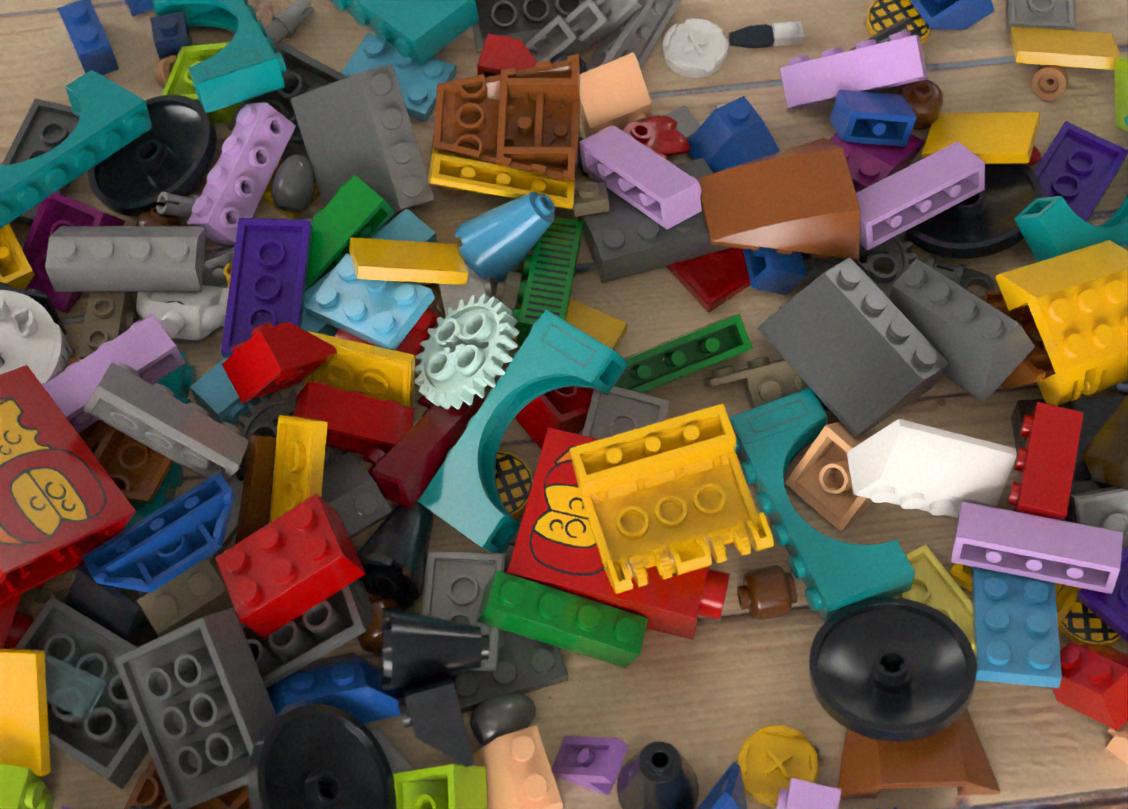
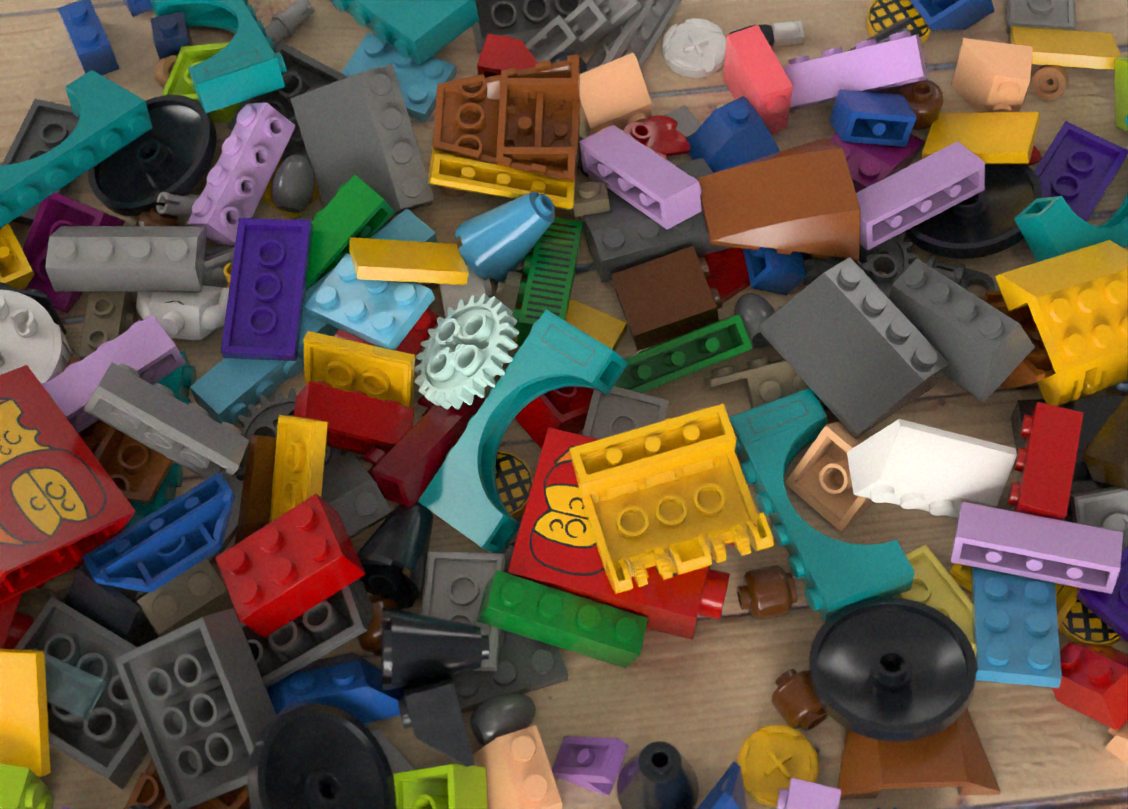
red slope [222,322,337,404] -> none
none -> reddish brown brick [611,246,723,351]
none -> coral brick [723,25,793,135]
none -> dark grey animal [734,293,775,348]
none -> reddish brown head [771,668,829,731]
none -> light nougat slope [951,38,1033,113]

